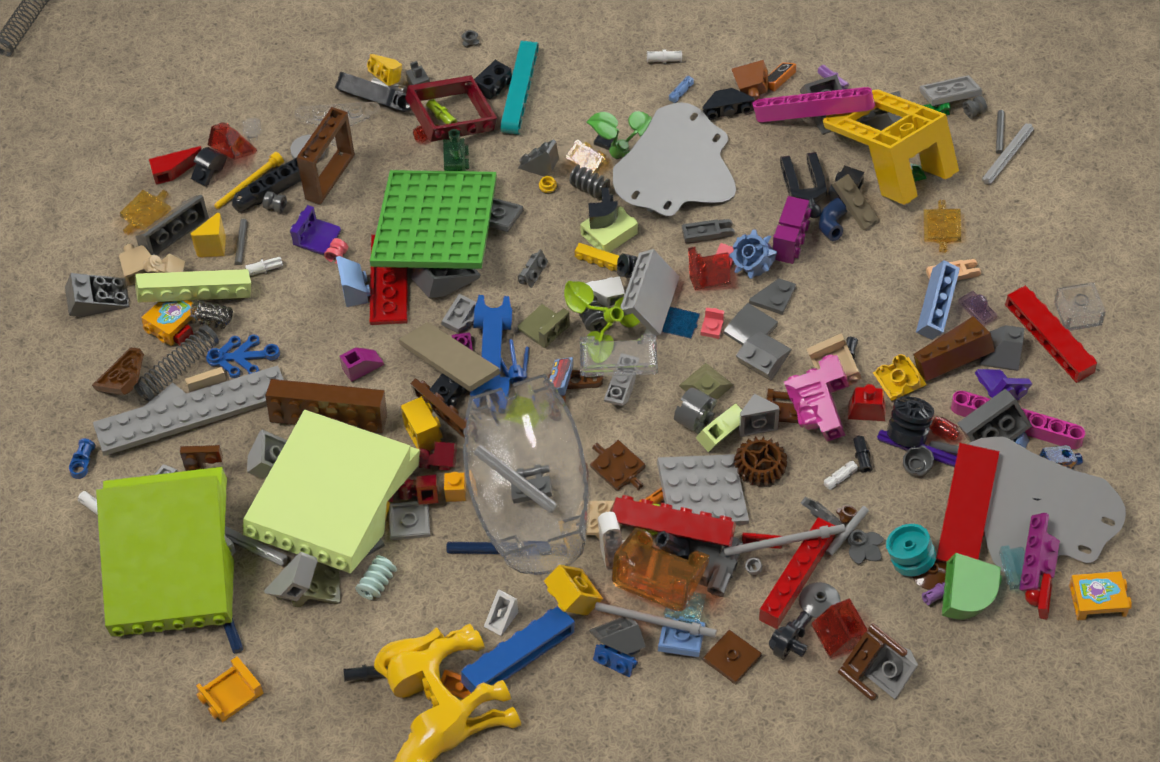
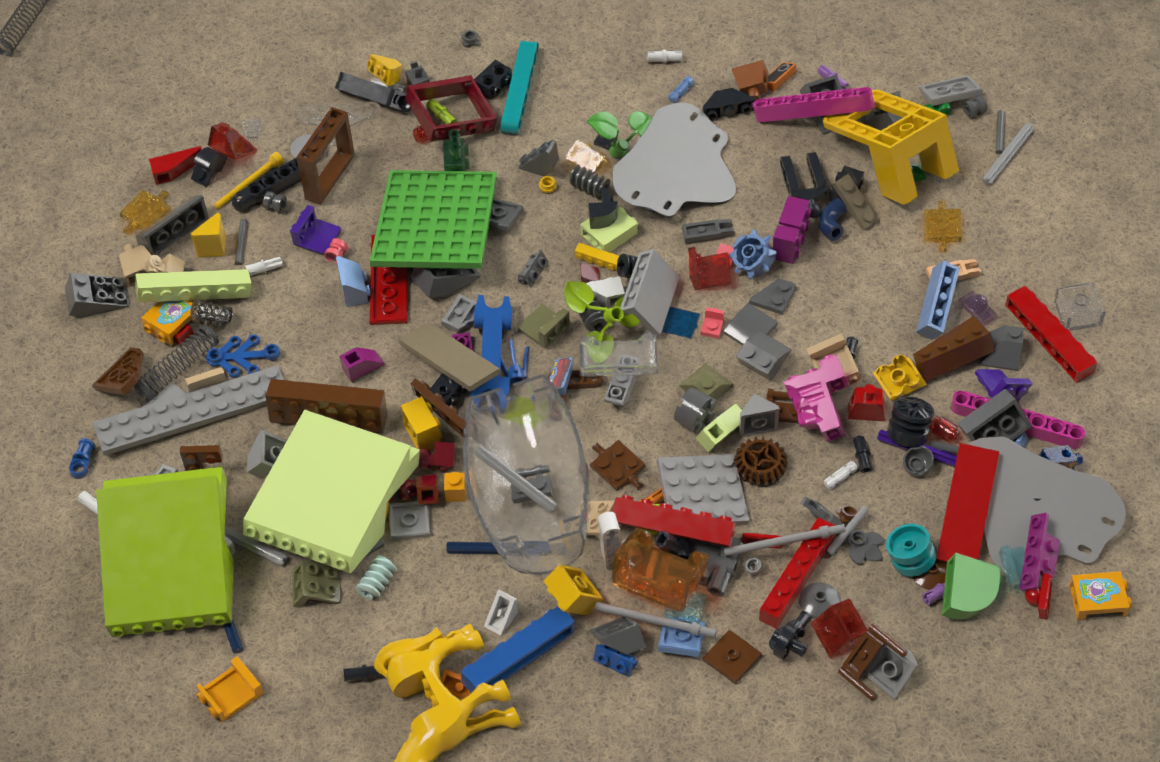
light grey slope [264,552,317,601] -> none
none -> slope [580,263,600,283]

